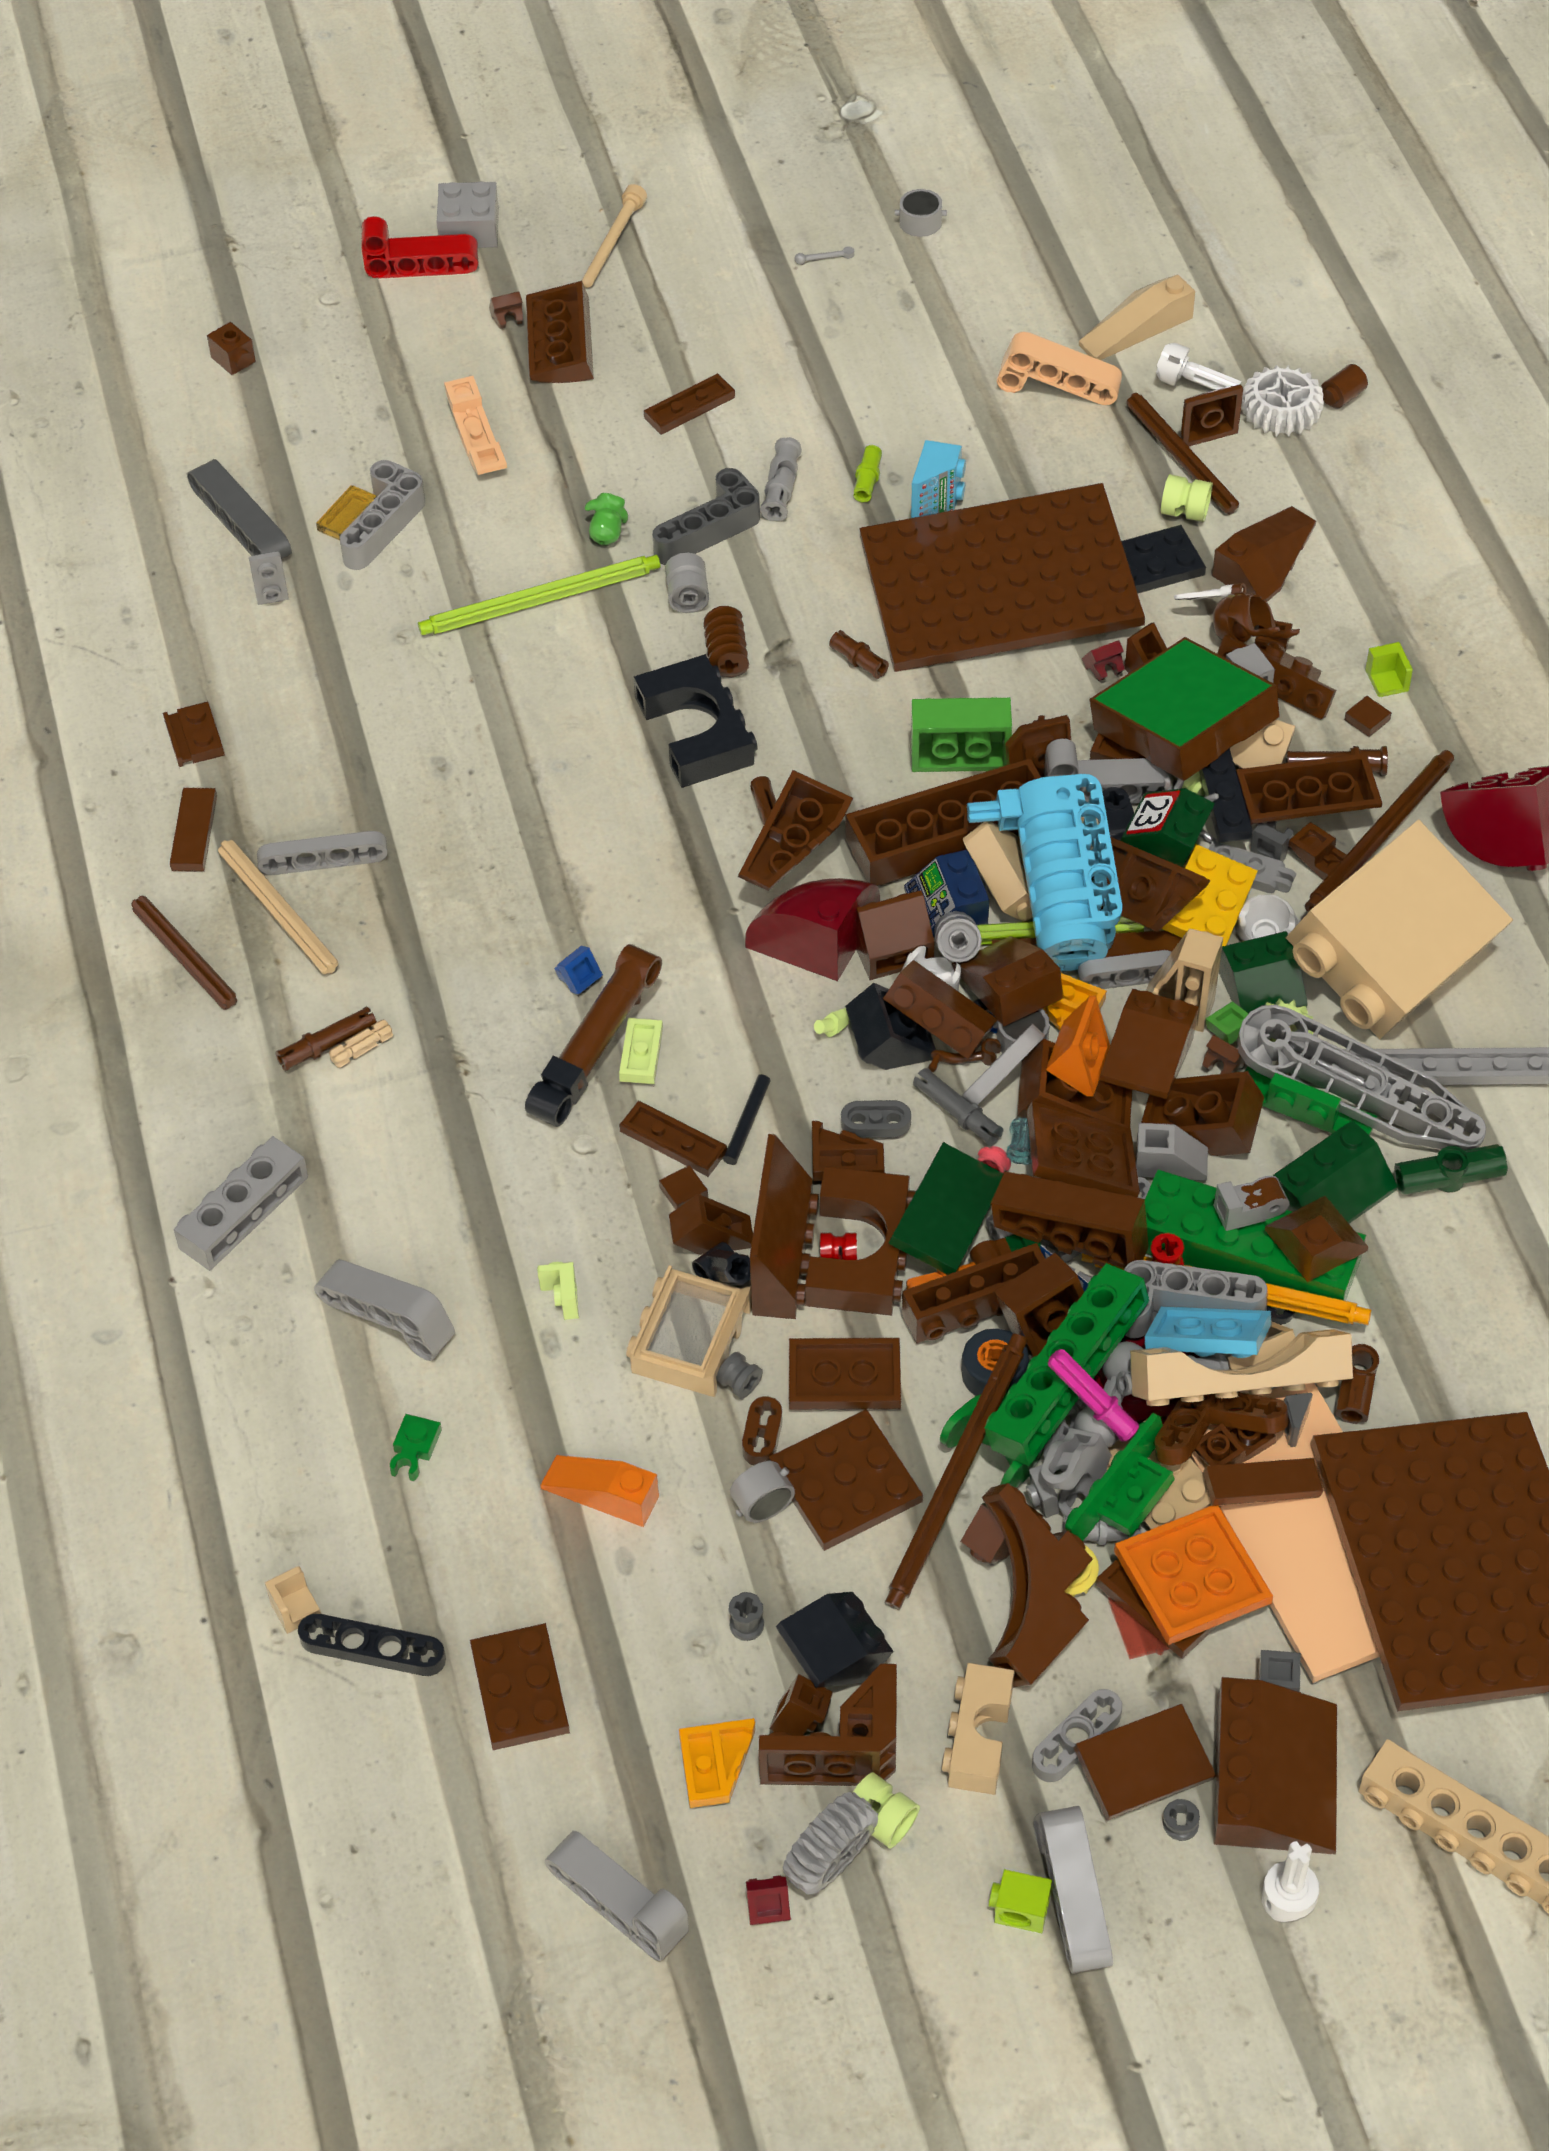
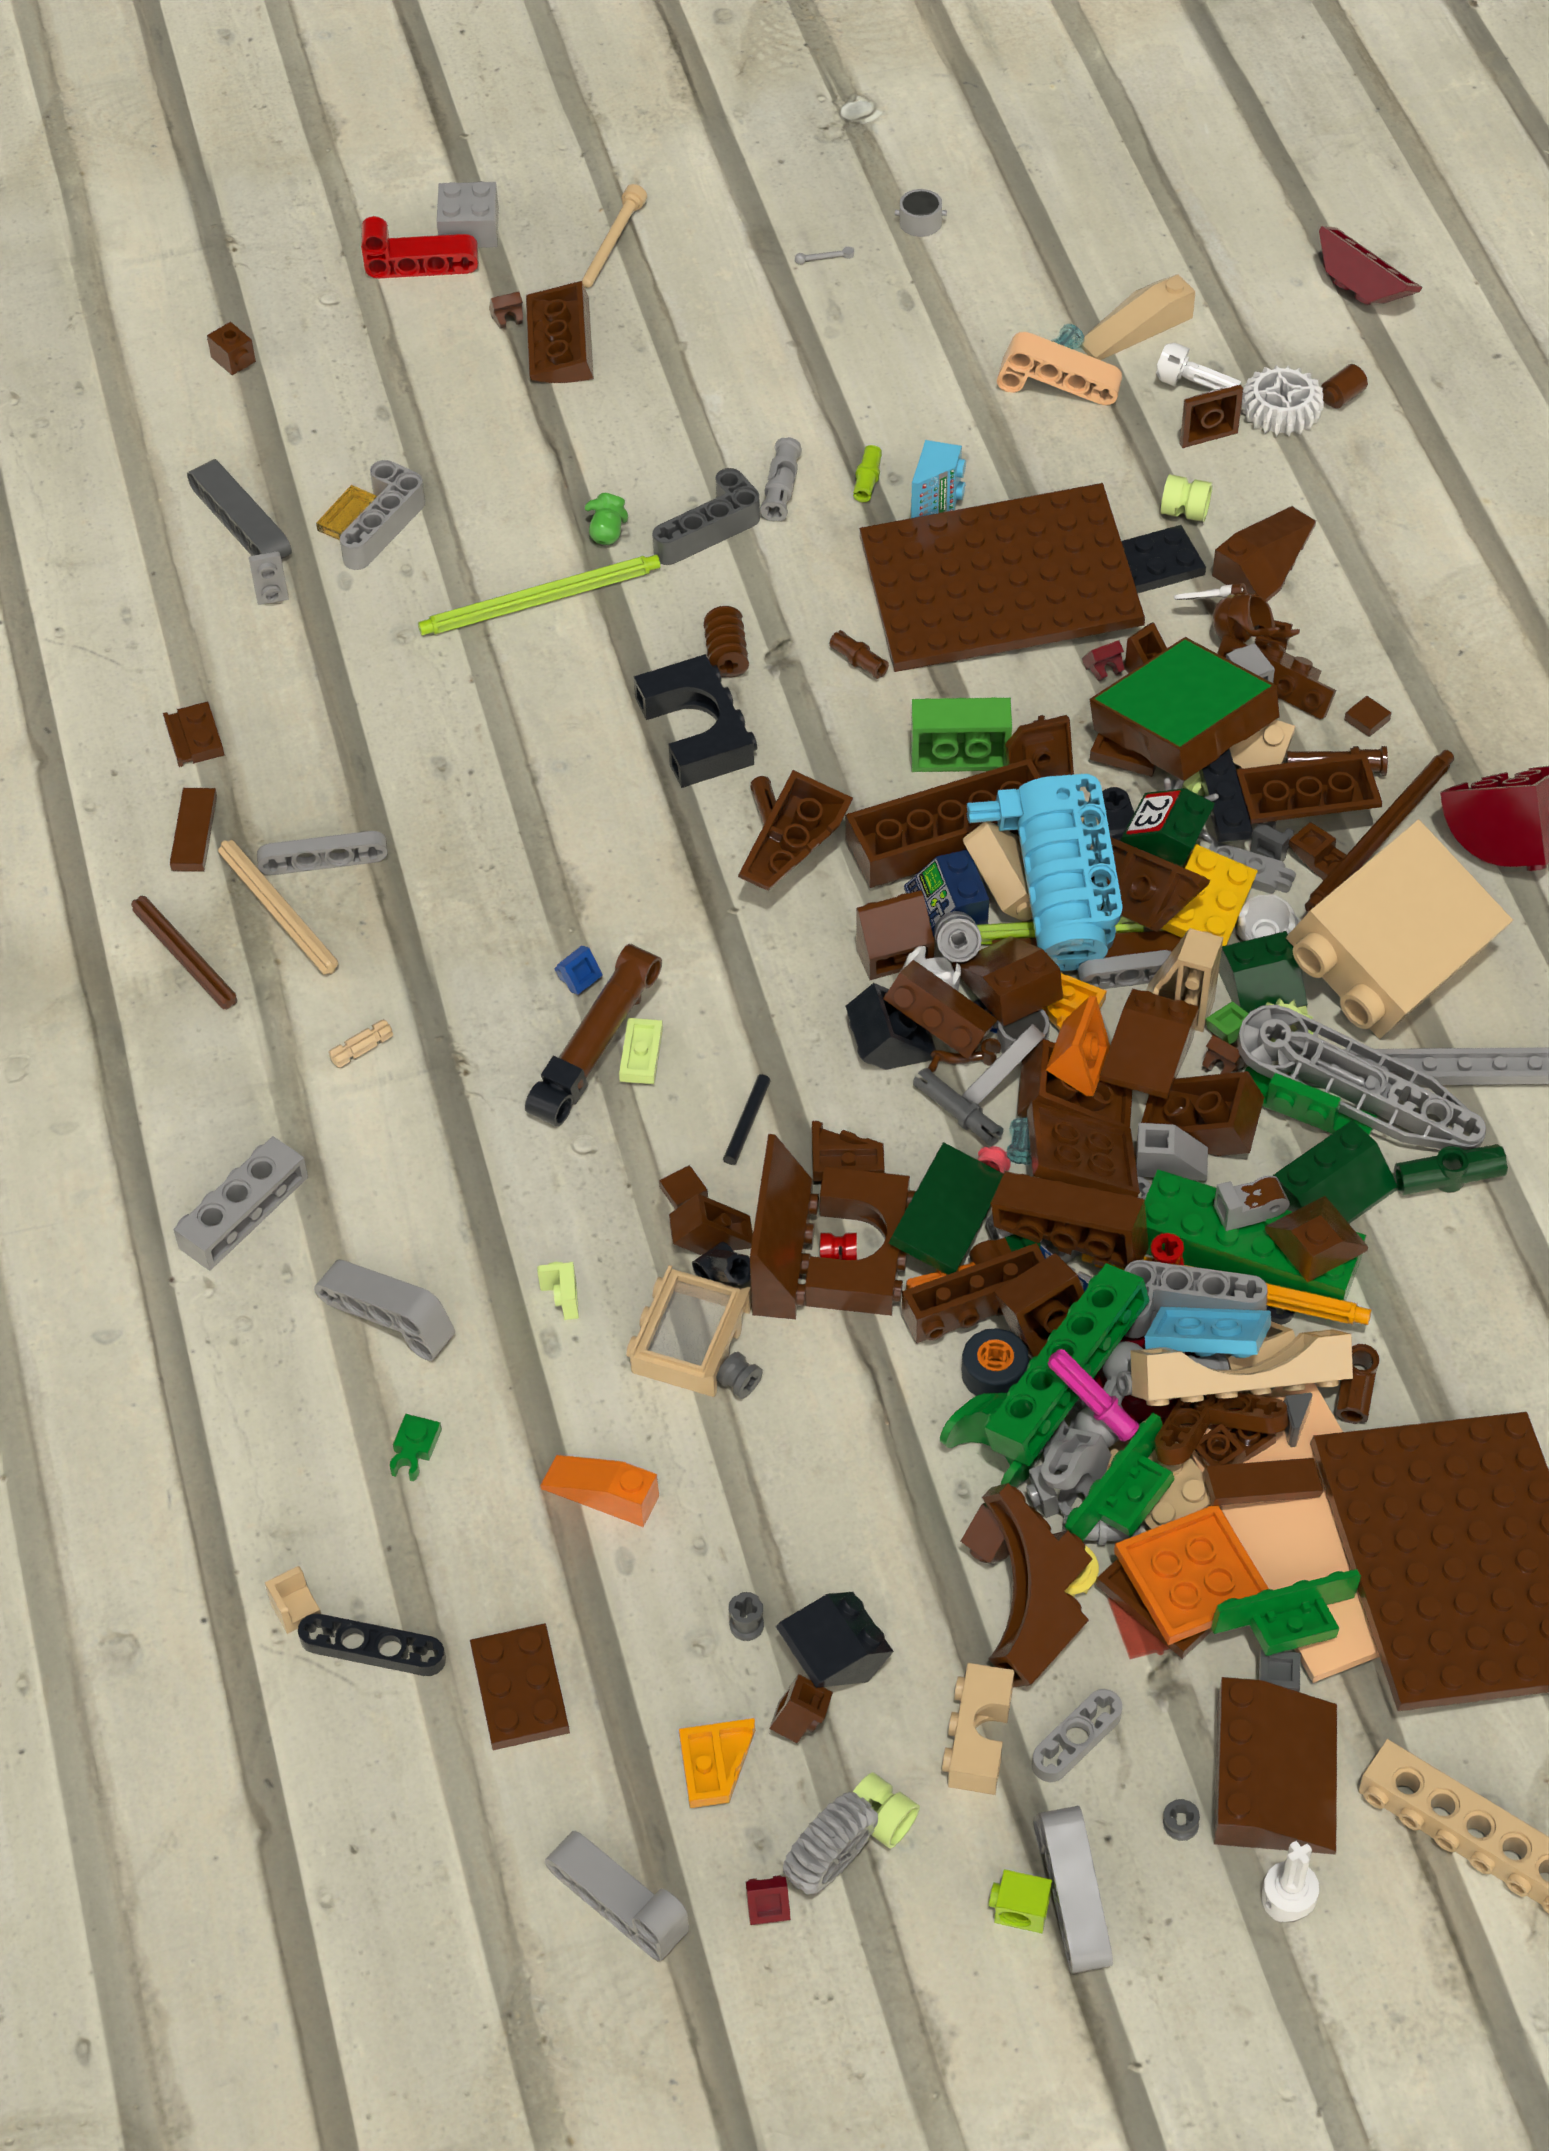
reddish brown pin [275,1006,377,1071] -> none
light nougat slope [444,376,507,475] -> none
reddish brown tile [619,1100,727,1177] -> none
reddish brown tile [644,373,735,435] -> none
light grey wheel [665,553,709,613] -> none
light grey piece [730,1461,795,1523] -> none
reddish brown beam [742,1396,783,1466] -> none
dark red brick [745,878,880,982] -> none
reddish brown bracket [759,1664,897,1786] -> none
reddish brown plate [769,1409,923,1551] -> none
reddish brown plate [789,1338,901,1410] -> none
yellowish green bar [814,1008,850,1038] -> none
dark grey plate [841,1100,911,1138] -> none
reddish brown piece [884,1333,1028,1610] -> none
light grey beam [1044,739,1174,803] -> none
reddish brown tile [1073,1704,1216,1821] -> none
reddish brown axle [1126,393,1239,515] -> none
lime panel [1365,642,1413,697] -> none
none -> clear light blue bush [1051,324,1085,350]
none -> green bracket [1211,1569,1361,1656]
none -> dark red wedge [1319,226,1423,305]

